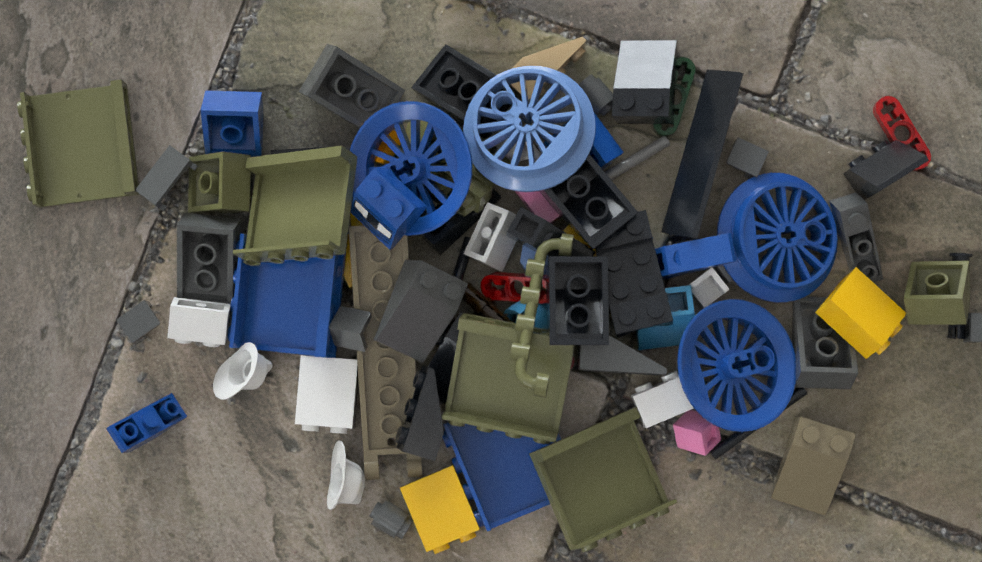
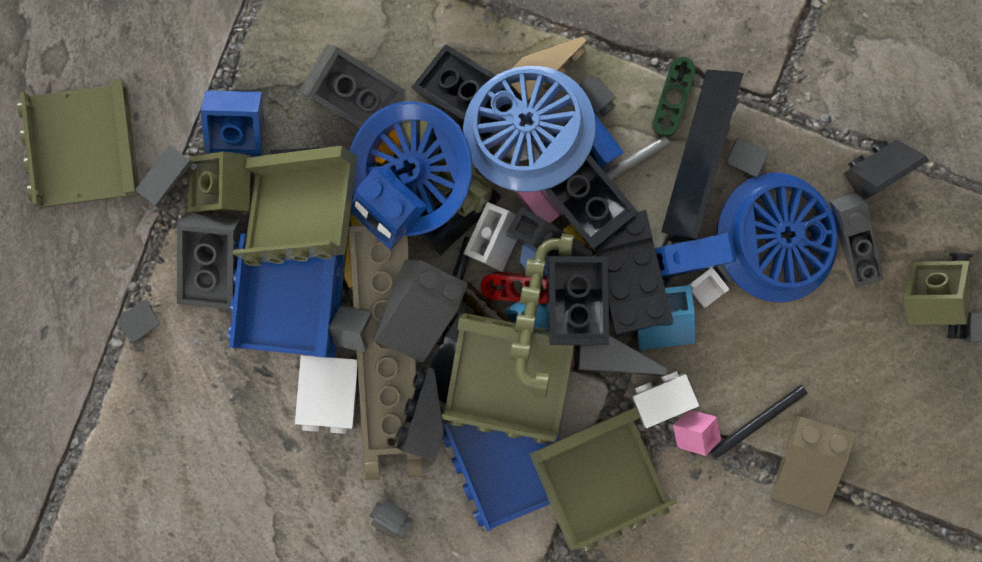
blue slope [106,393,187,453] -> none
white brick [167,297,231,347] -> none
white piece [213,342,273,400] -> none
white piece [327,440,365,510] -> none
yellow brick [400,465,480,554] -> none
slope [612,40,677,124] -> none
blue piece [677,299,796,432] -> none
dark grey slope [792,297,858,389] -> none
yellow brick [815,267,906,359] -> none
red beam [873,96,931,171] -> none

